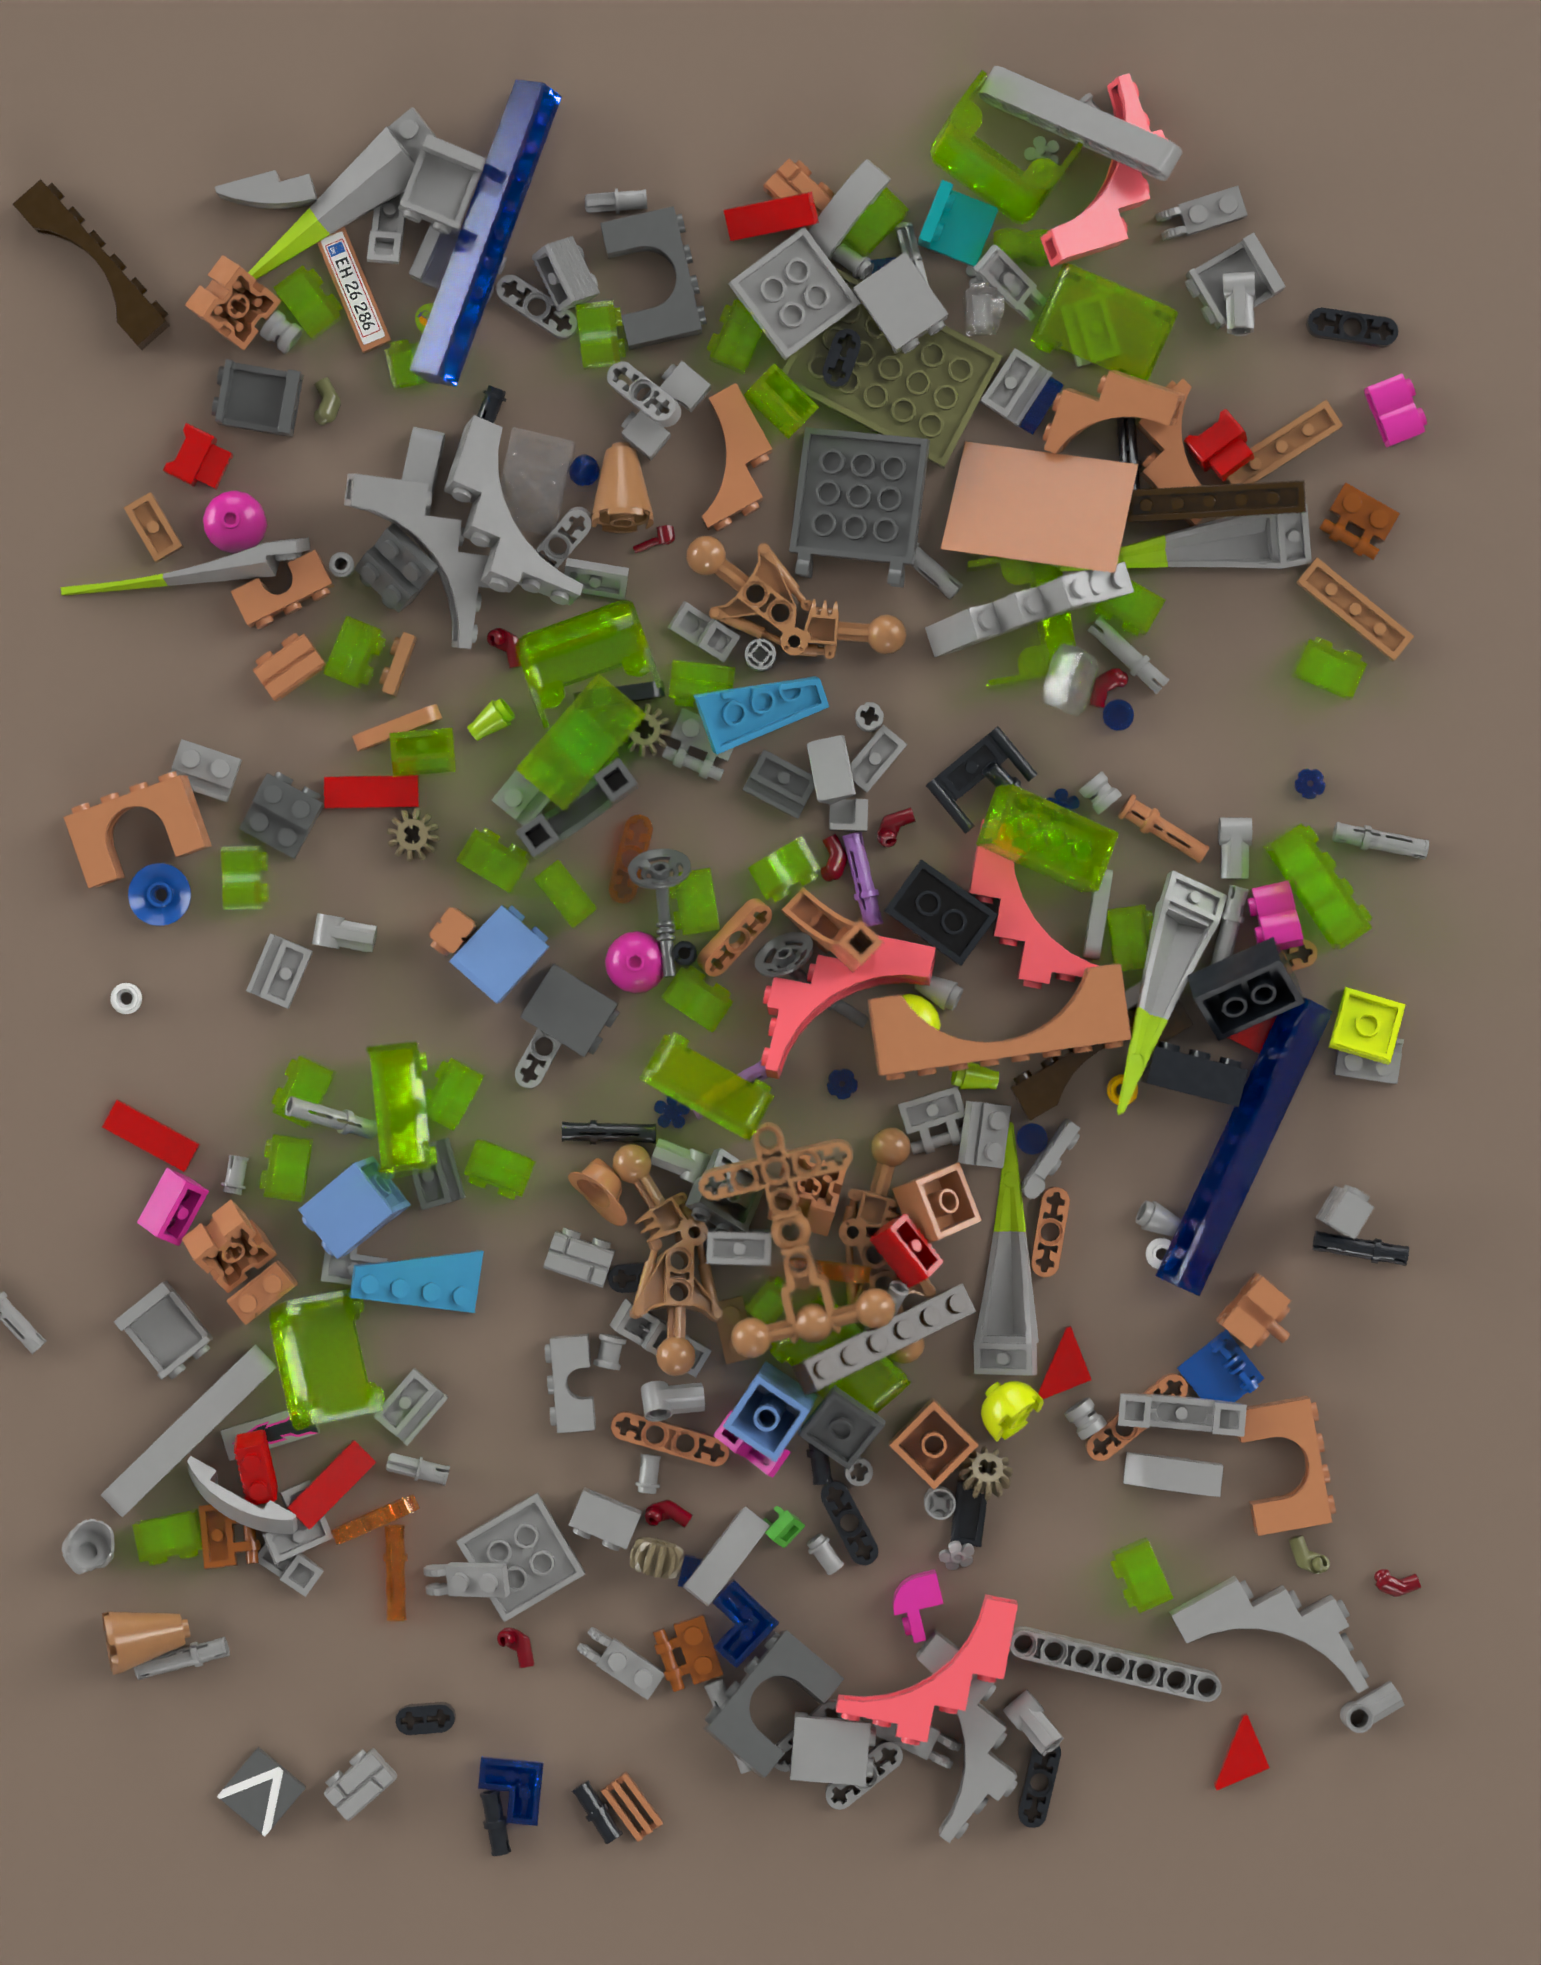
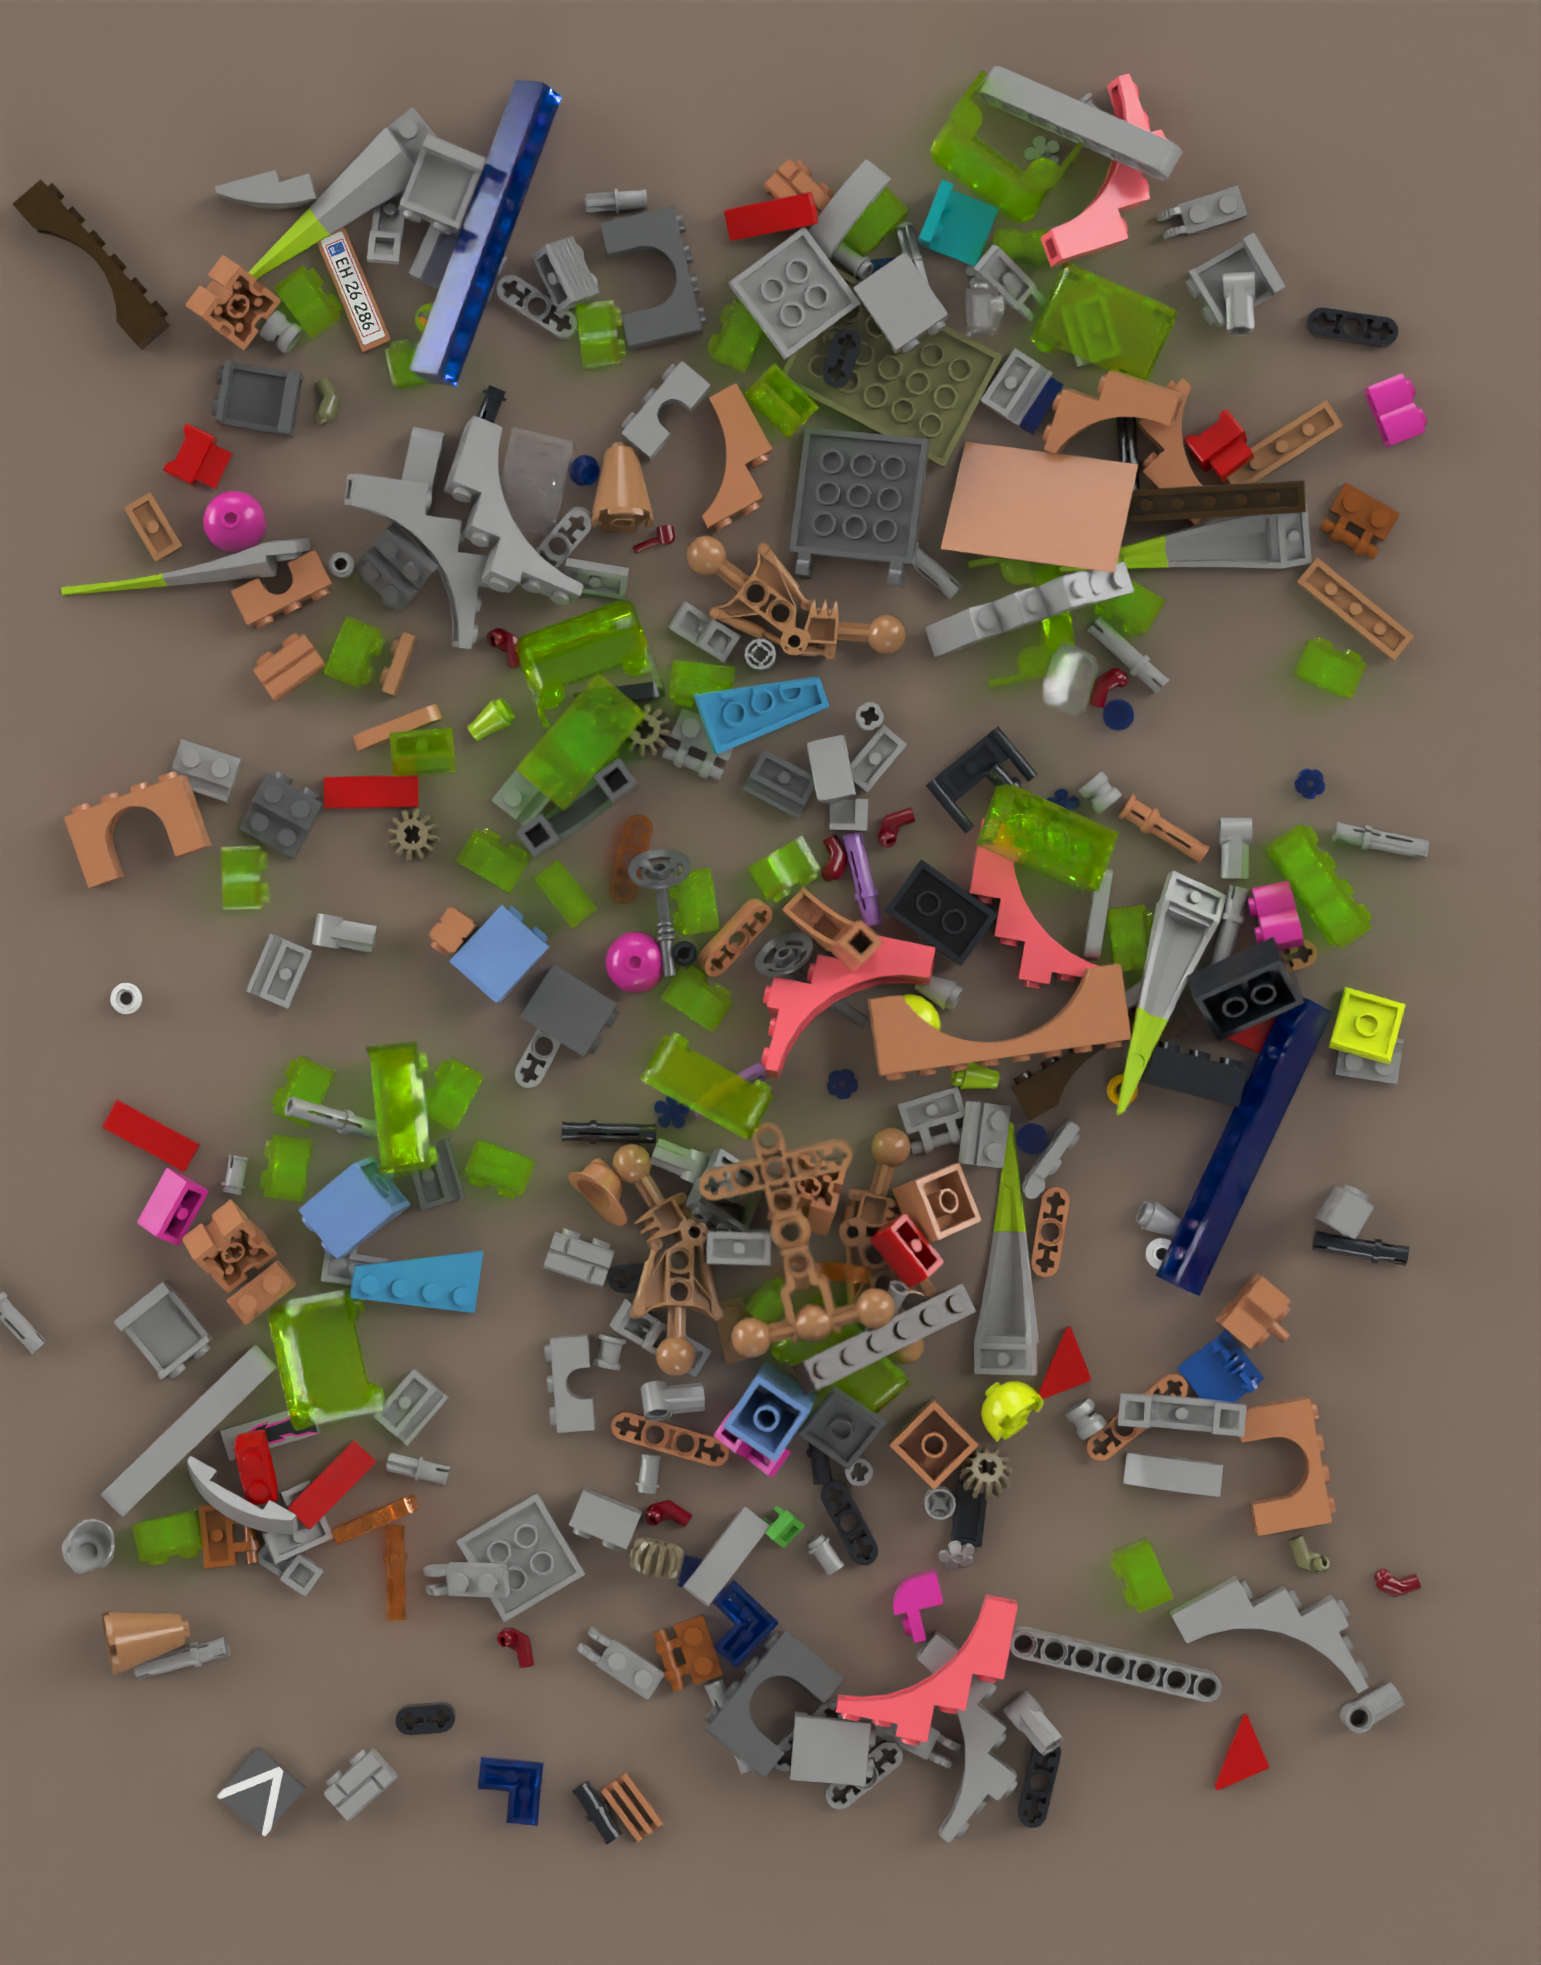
blue dish [128,863,191,926] -> none
black pin [480,1789,511,1856] -> none
light grey beam [607,361,681,427] -> none

